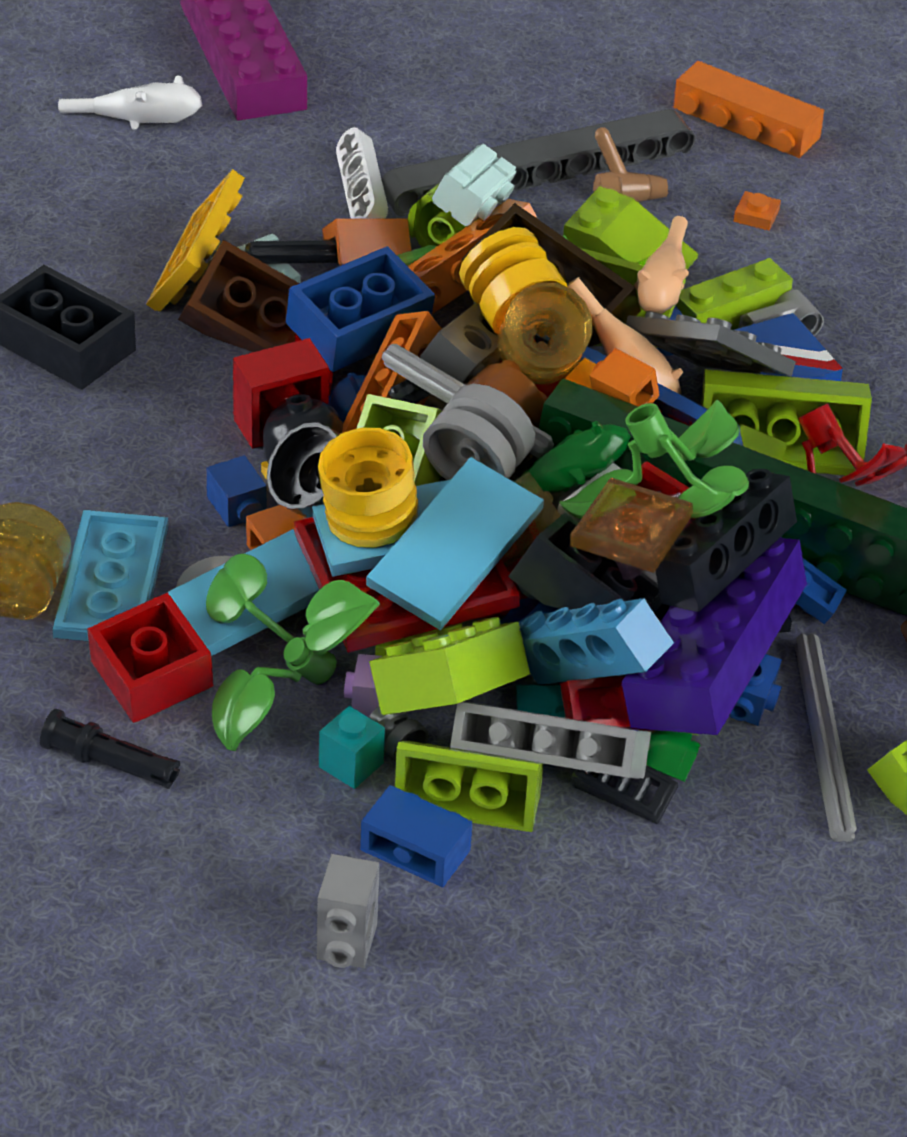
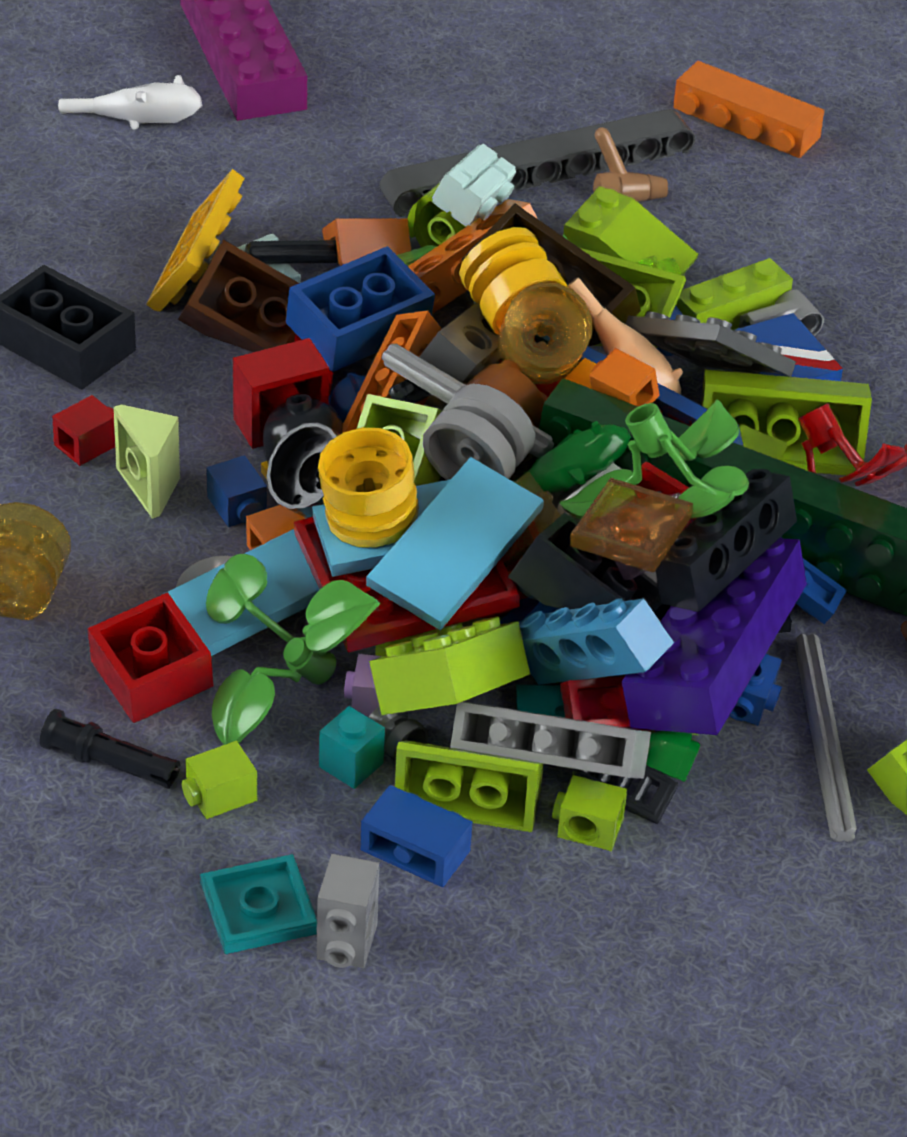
medium azure tile [53,510,168,641] -> none
white beam [336,127,388,219] -> none
light nougat piece [634,216,689,314] -> none
orange plate [733,191,781,231] -> none
none -> red brick [52,395,115,466]
none -> yellowish green slope [114,404,180,519]
none -> lime brick [182,740,257,819]
none -> teal tile [200,854,317,954]
none -> lime brick [552,775,627,851]

